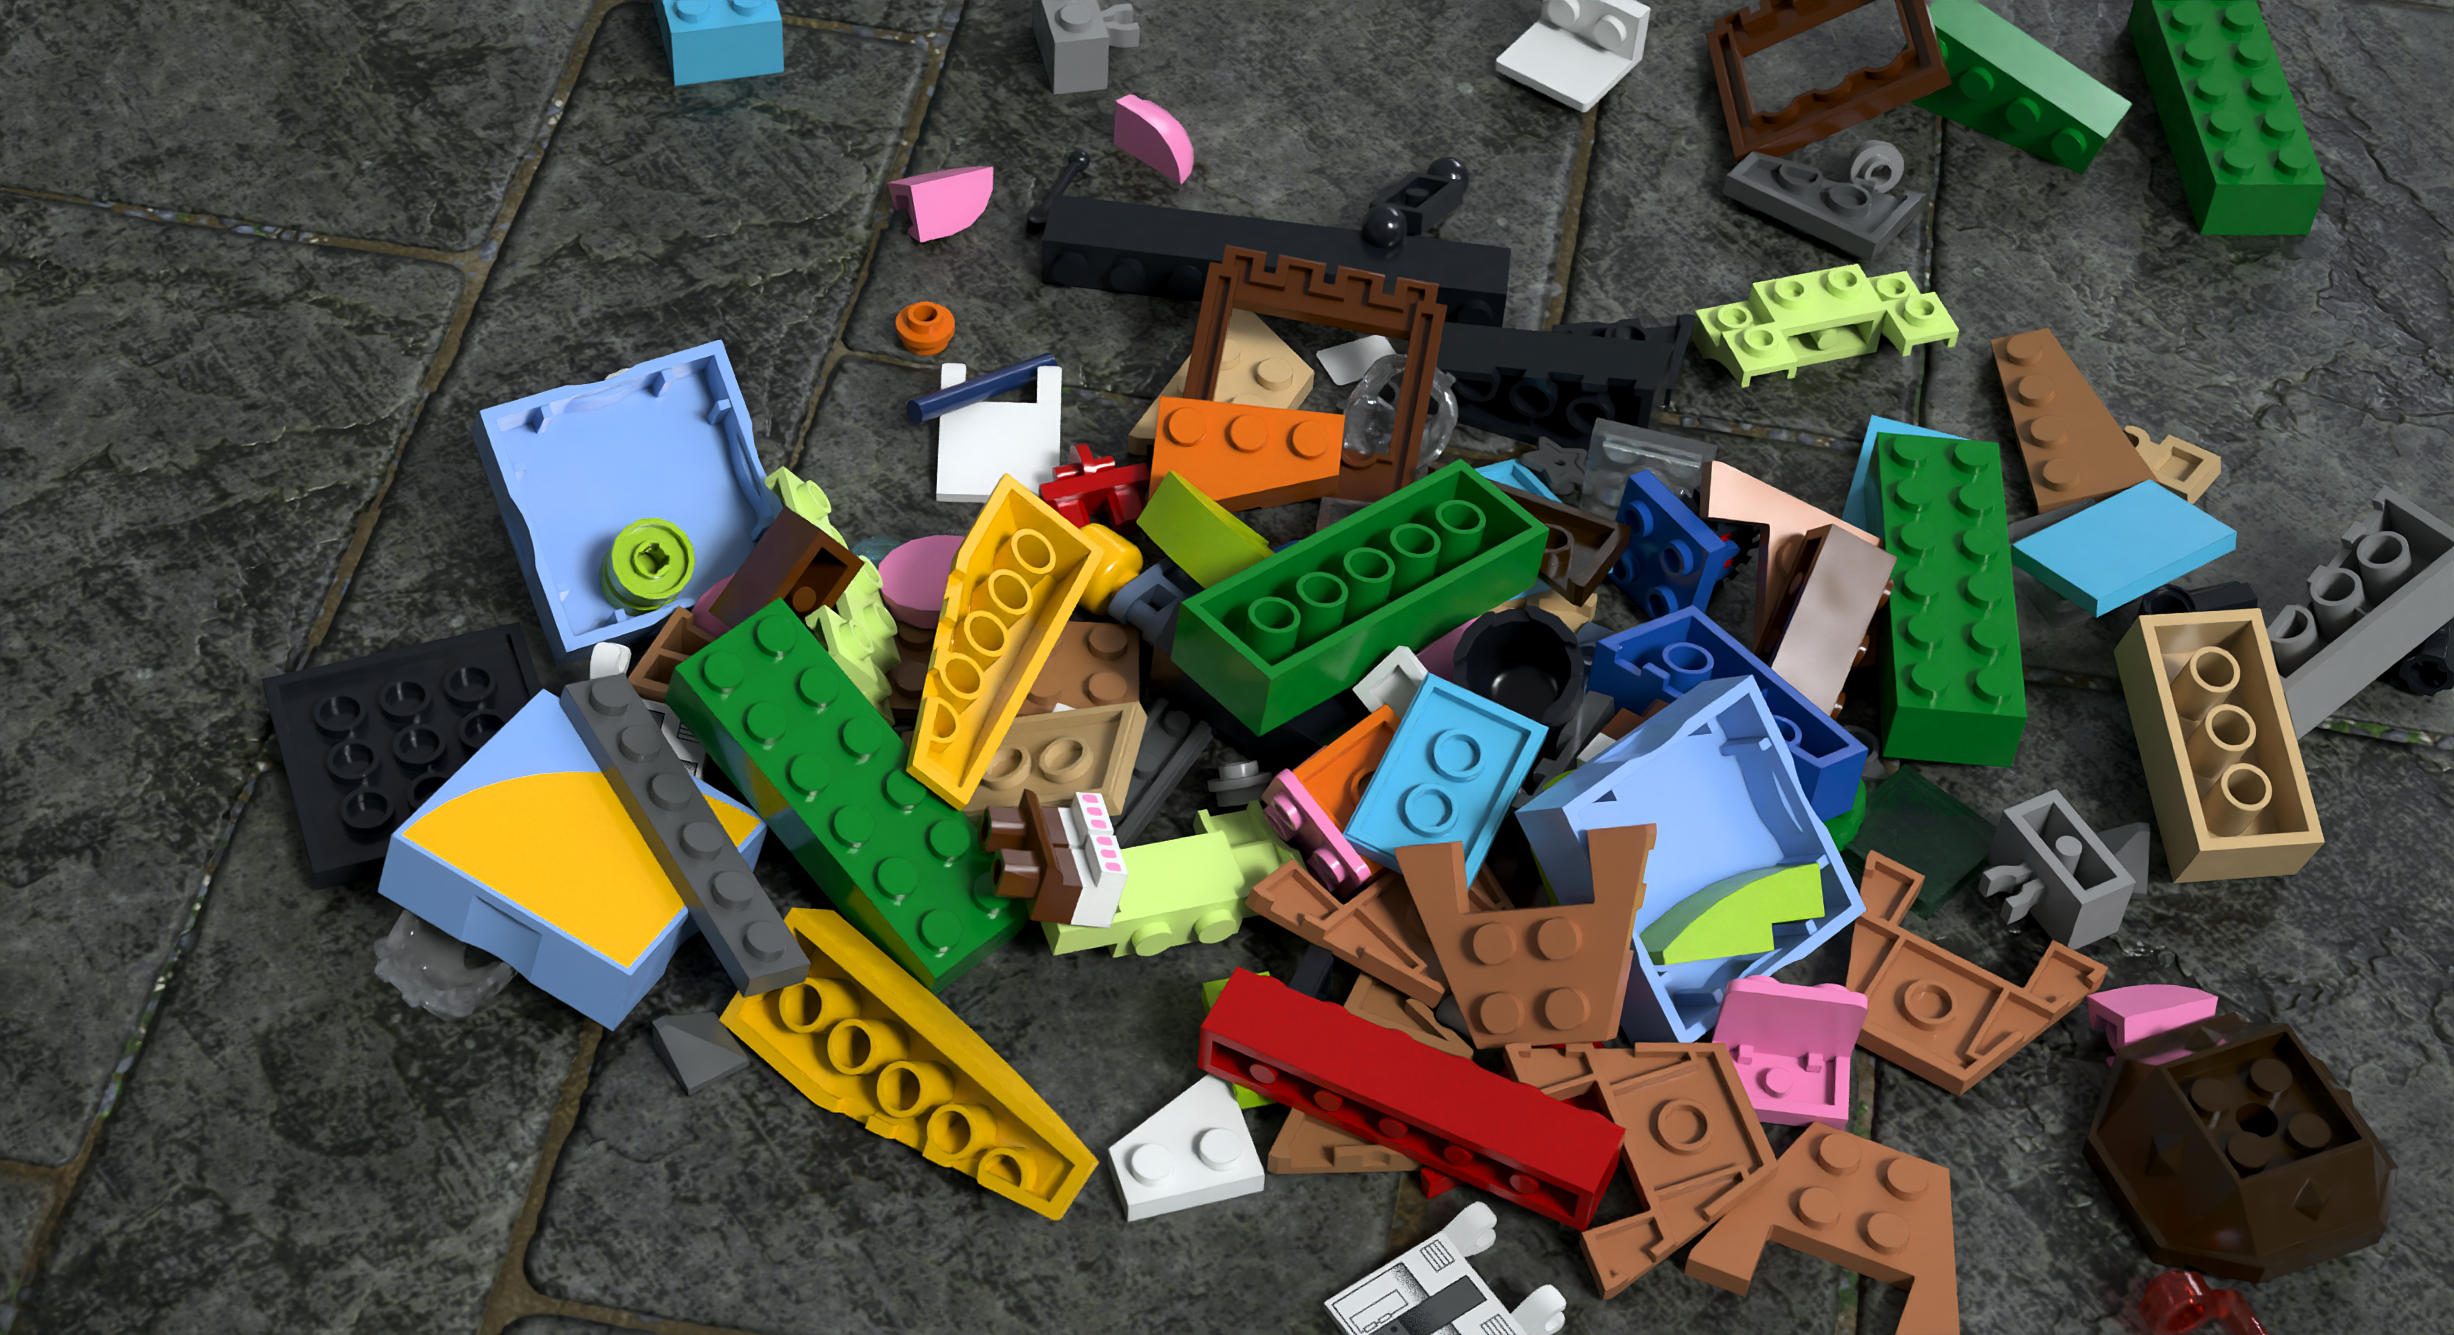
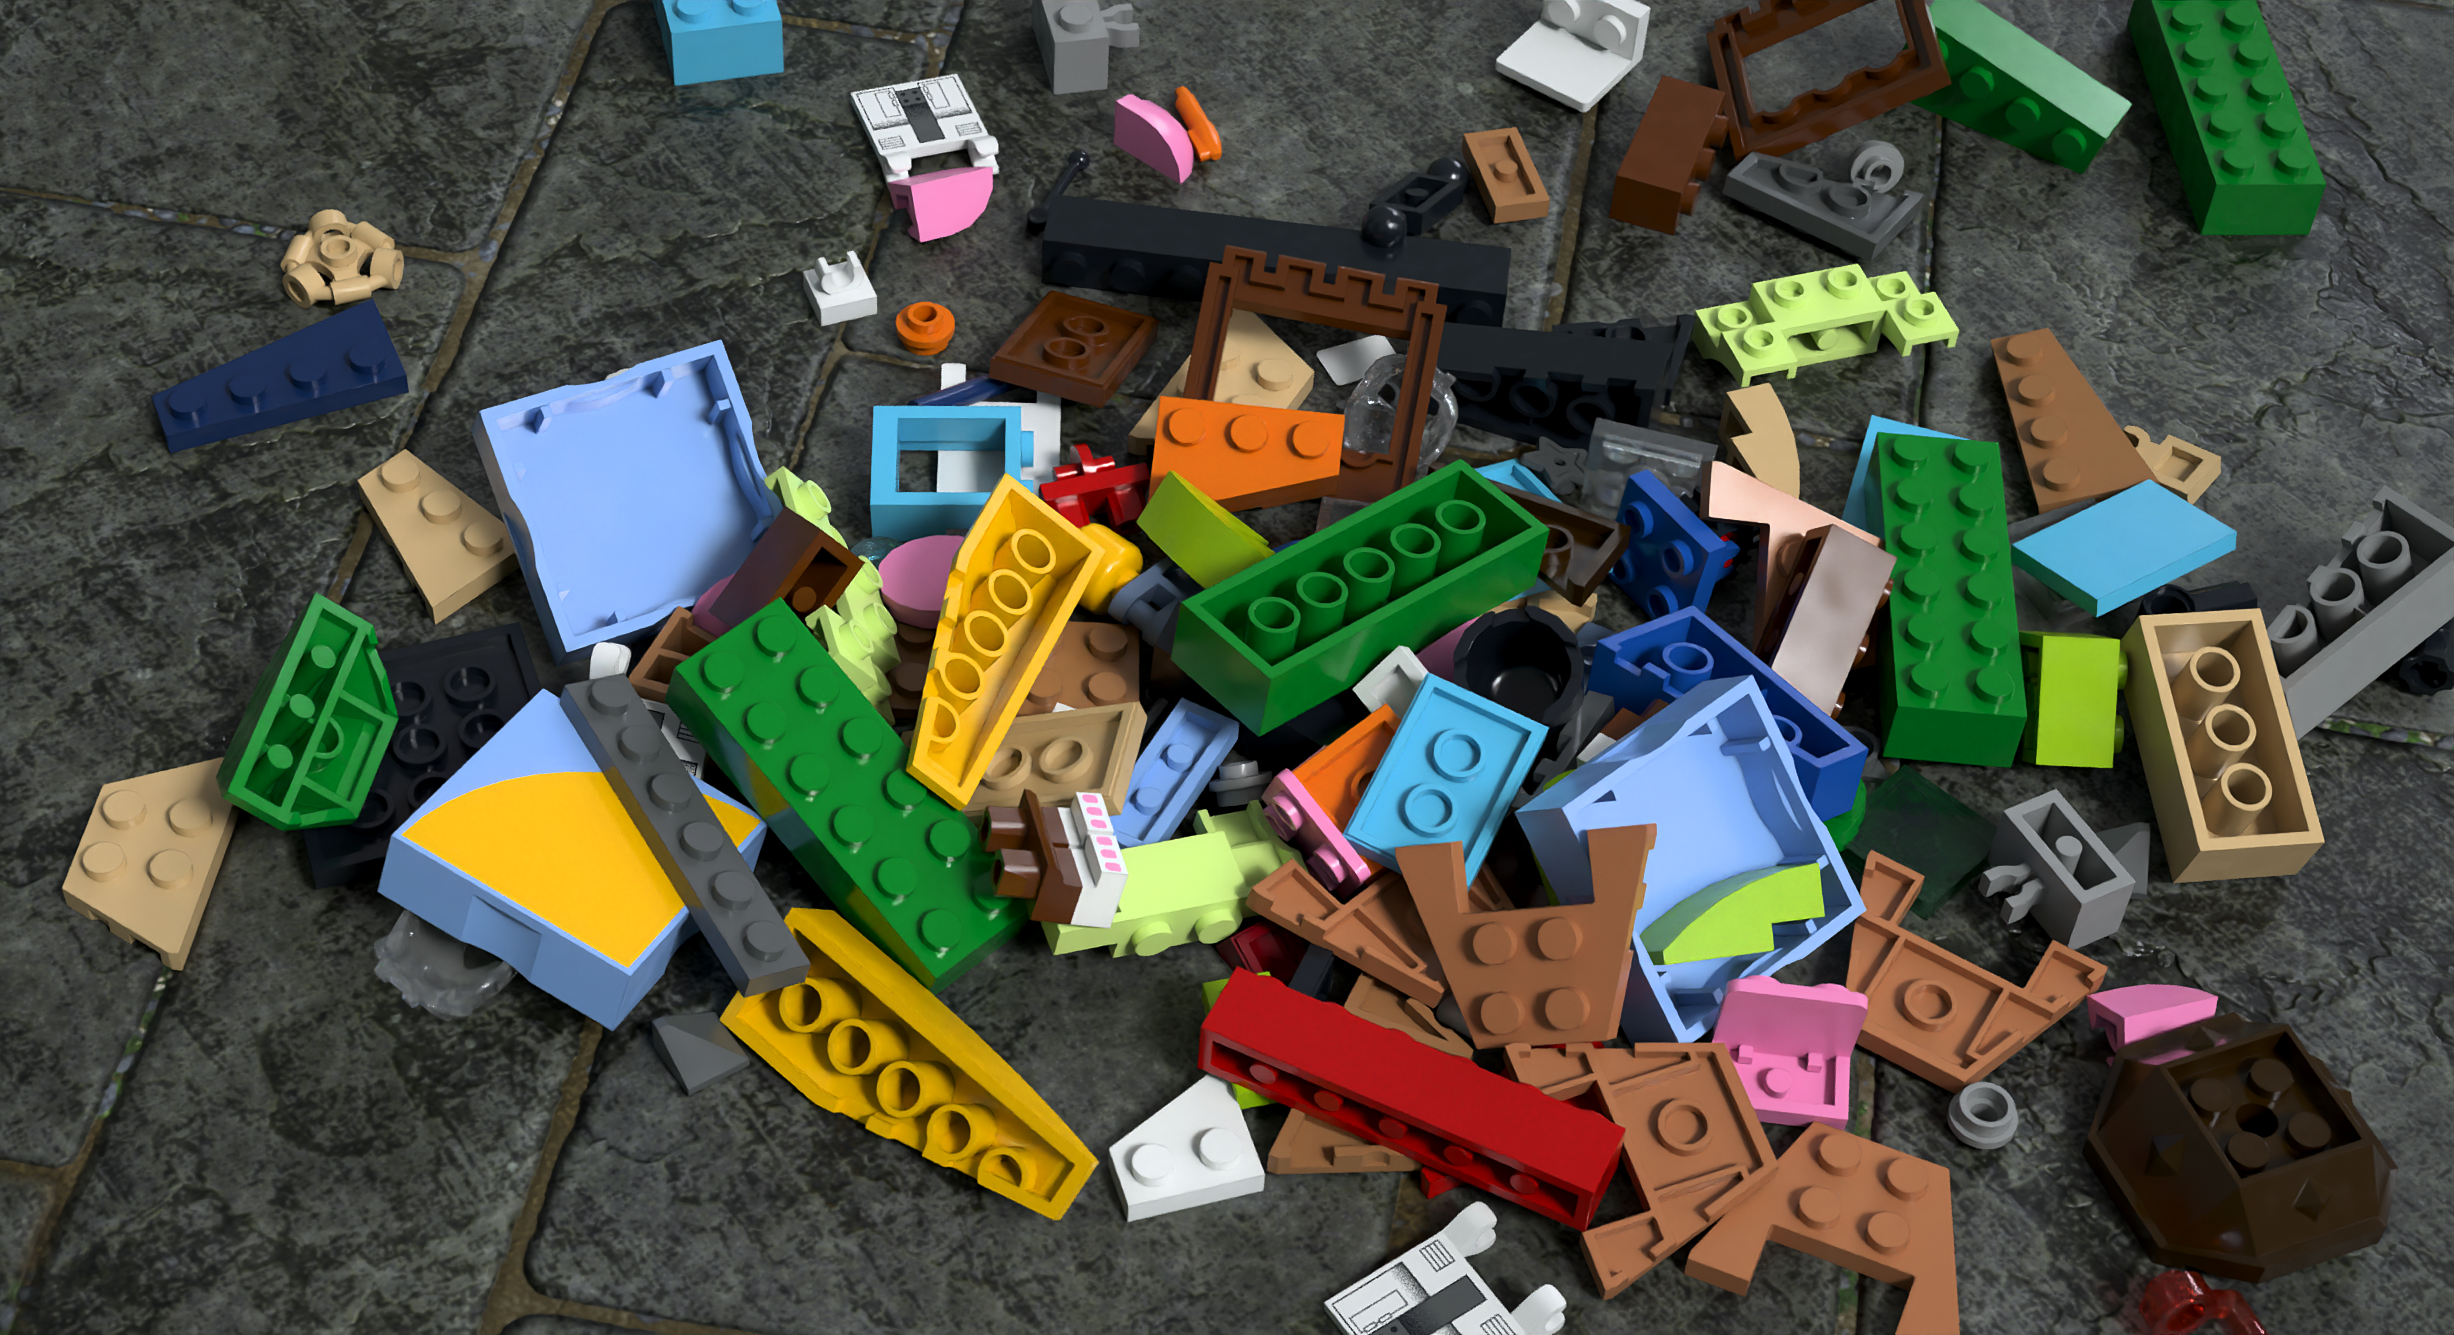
lime wheel [599,518,695,617] -> none
none -> tan wing [62,757,241,971]
none -> dark blue wing [151,298,409,453]
none -> green wedge [216,592,399,831]
none -> tan piece [281,209,404,308]
none -> tan wing [357,449,520,625]
none -> white tile [803,251,877,326]
none -> white flag [851,74,999,191]
none -> medium azure window [870,406,1034,541]
none -> reddish brown tile [989,290,1160,408]
none -> light blue plate [1109,698,1240,849]
none -> orange piece [1175,86,1222,162]
none -> dark red slope [1215,918,1307,985]
none -> medium nougat plate [1461,127,1550,224]
none -> reddish brown brick [1609,75,1731,236]
none -> tan slope [1718,383,1800,538]
none -> light grey plate [1947,1082,2018,1149]
none -> lime brick [2018,630,2128,768]

